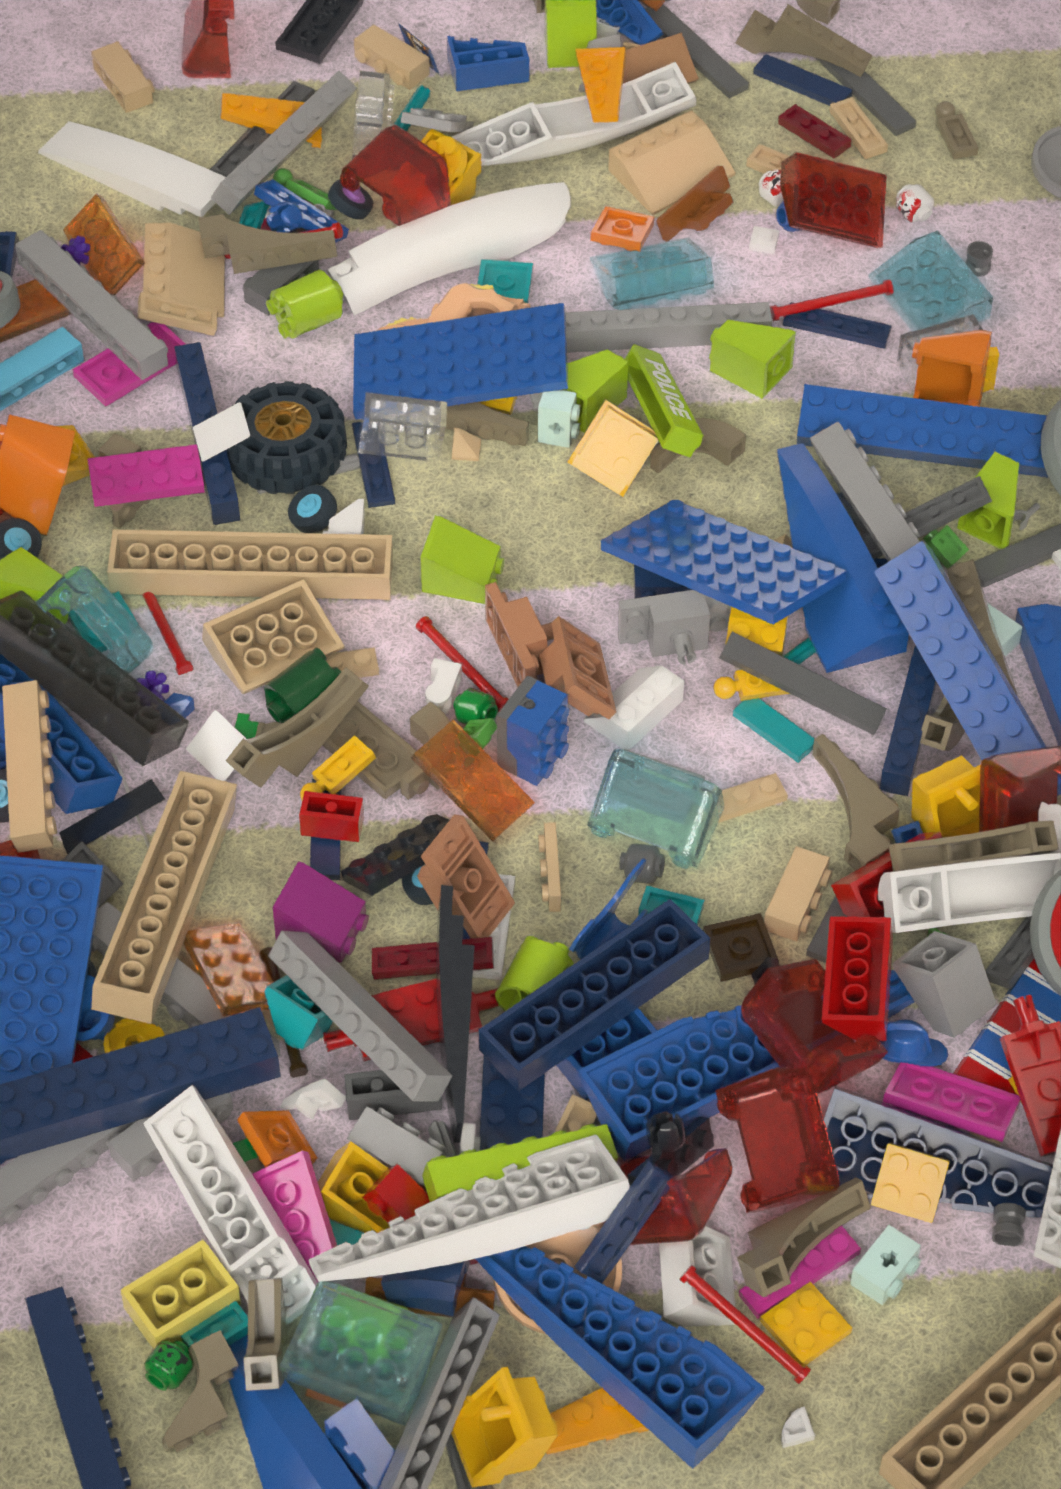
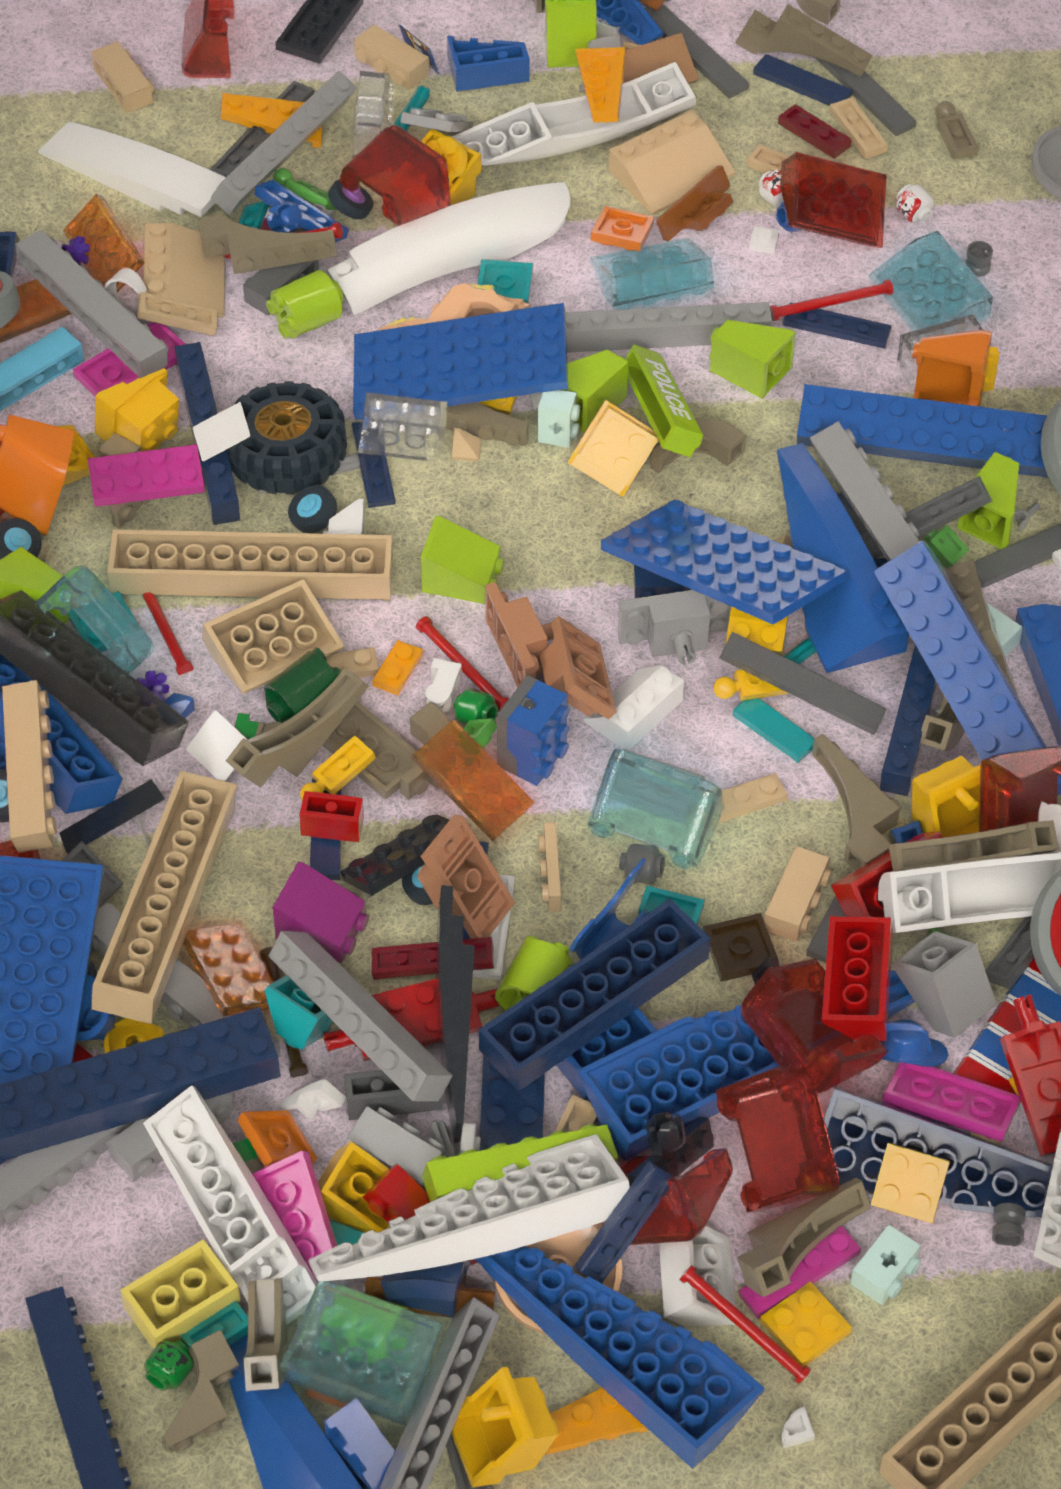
none -> yellow piece [94,368,179,451]
none -> white helmet [104,268,146,305]
none -> light orange plate [372,640,423,695]

